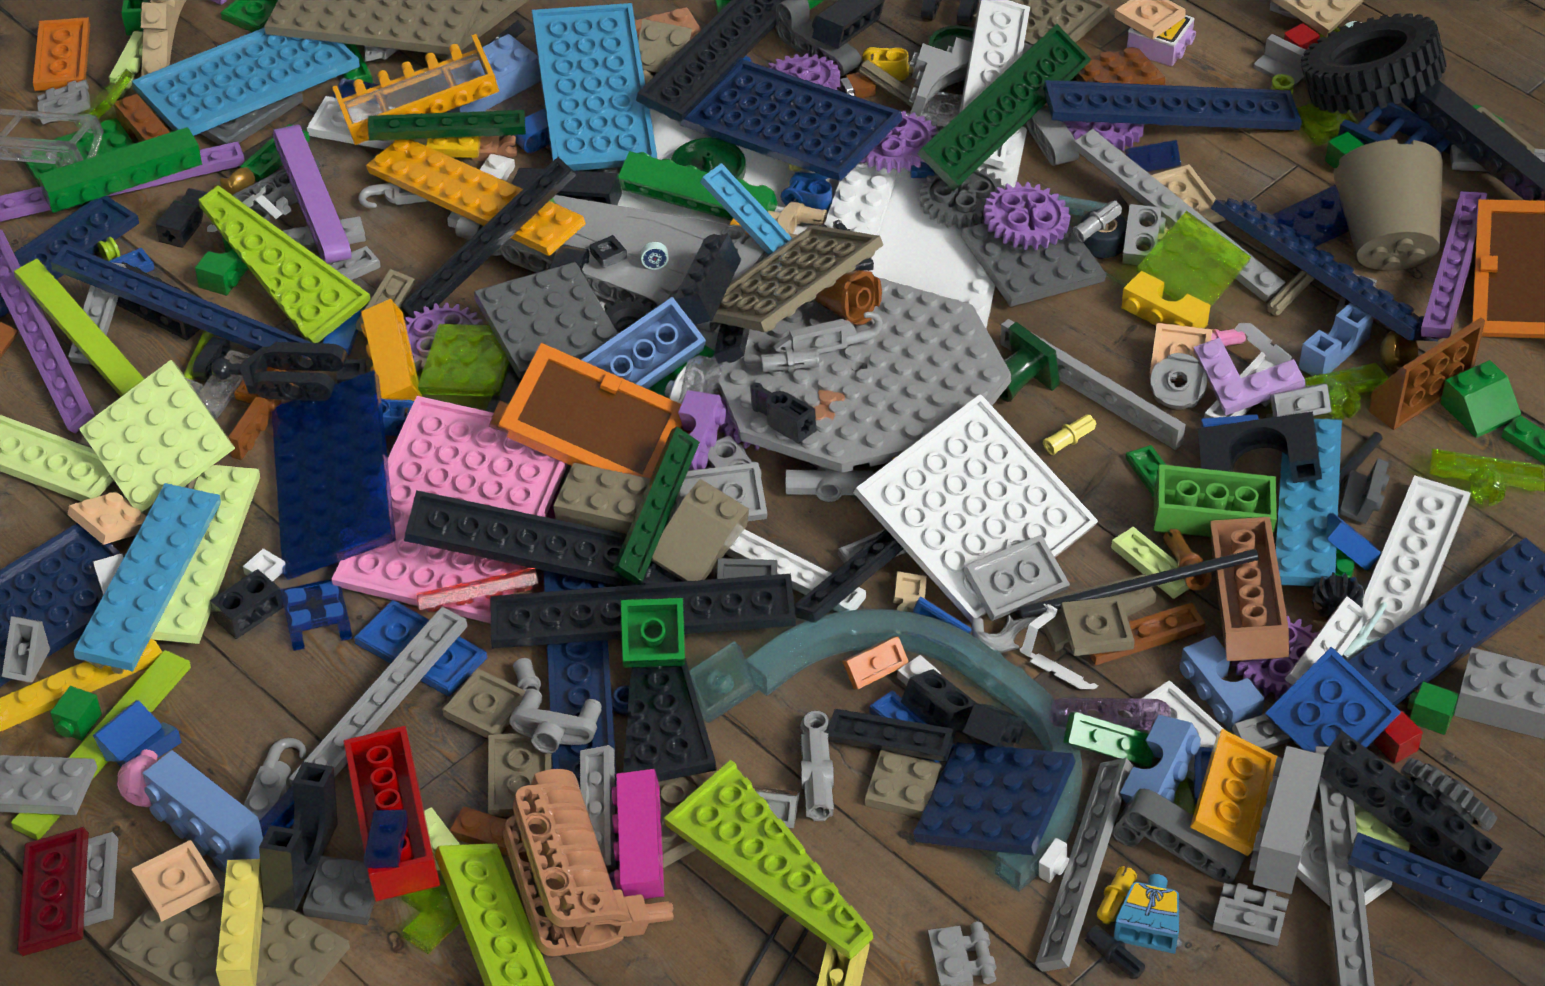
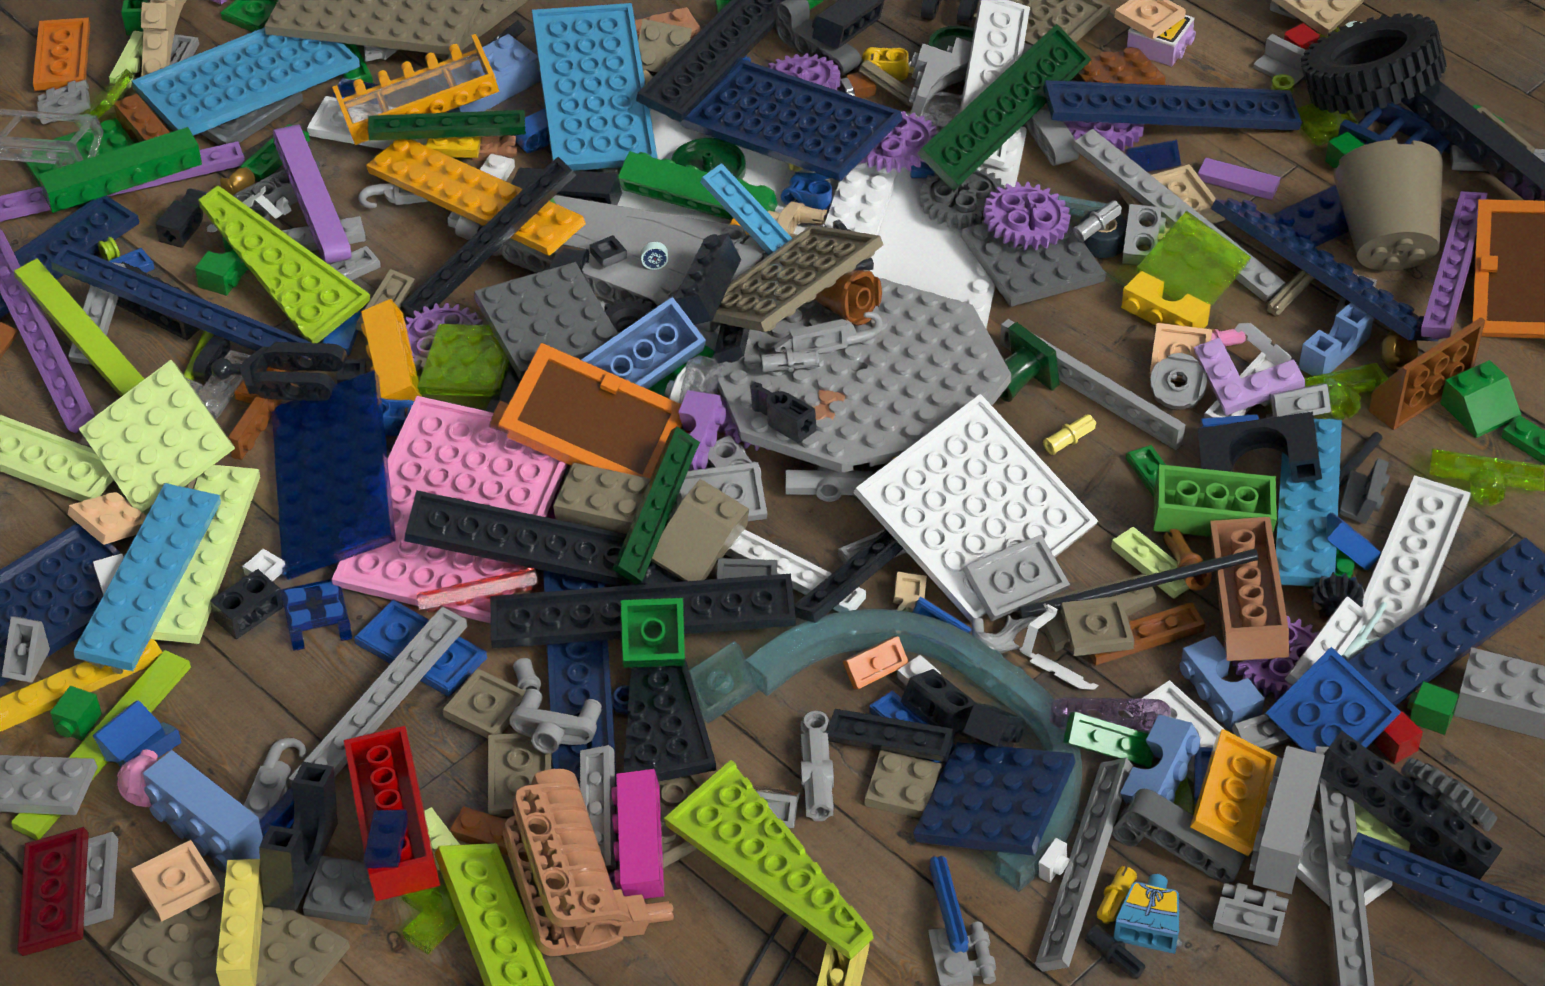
none -> light grey tile [170,34,199,65]
none -> blue axle [929,856,969,953]
none -> medium lavender tile [1198,158,1281,200]

